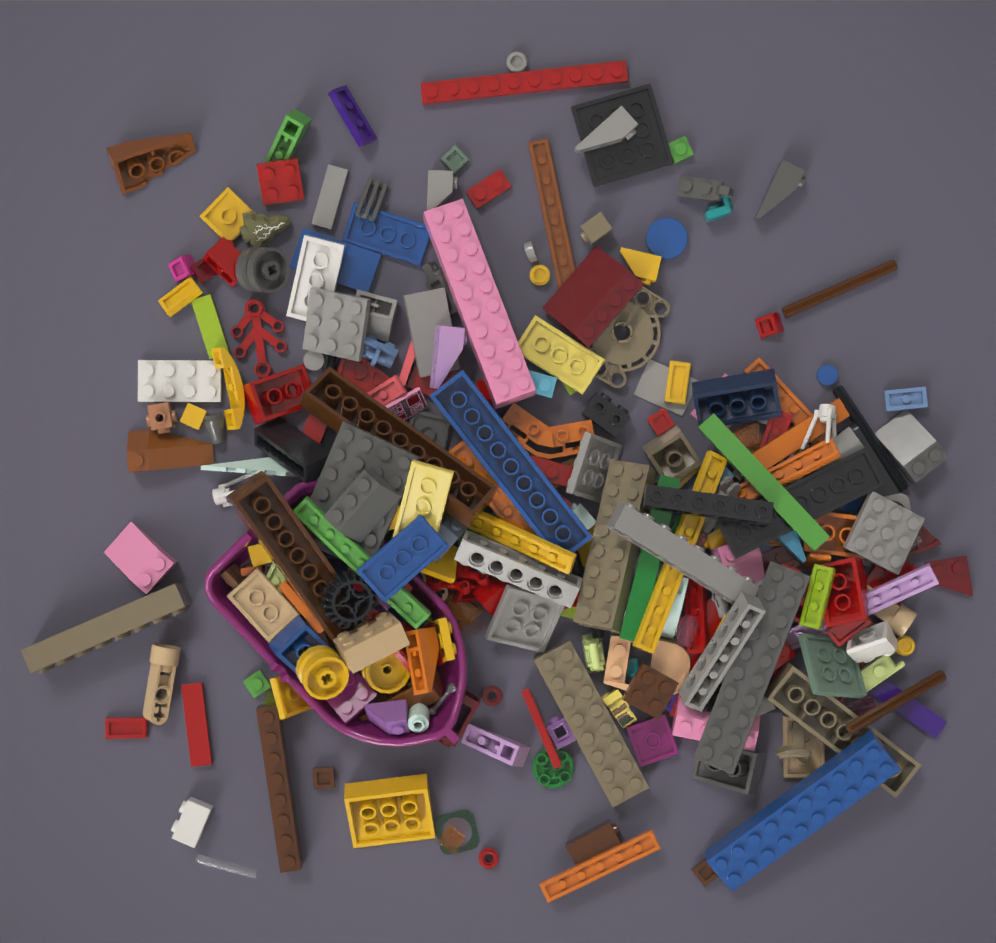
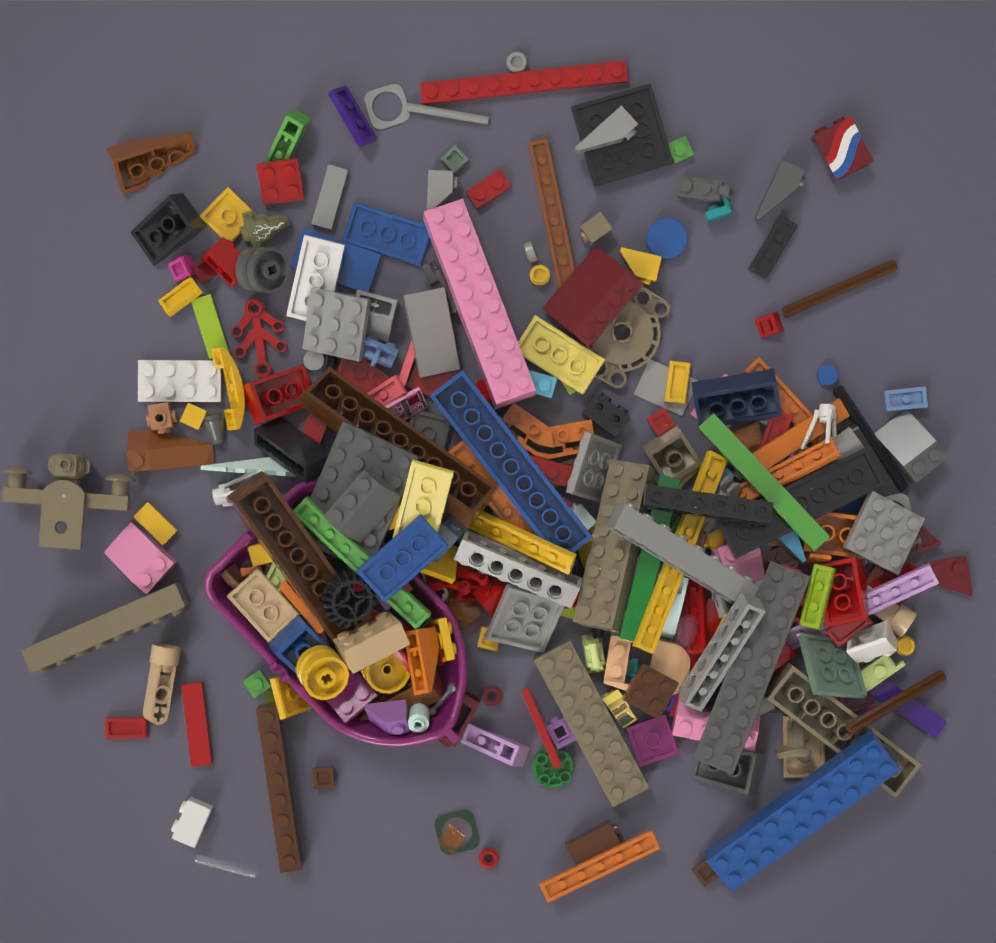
yellow slope [344,774,435,848] -> none
dark grey tile [355,177,388,222] -> none
lavender slope [430,325,467,389] -> none
none -> dark tan piece [1,453,136,550]
none -> black slope [130,193,206,265]
none -> yellow tile [133,502,178,545]
none -> light grey piece [364,84,410,130]
none -> light grey bar [406,103,489,125]
none -> yellow tile [477,626,499,651]
none -> black tile [748,215,798,279]
none -> panel [811,116,873,183]

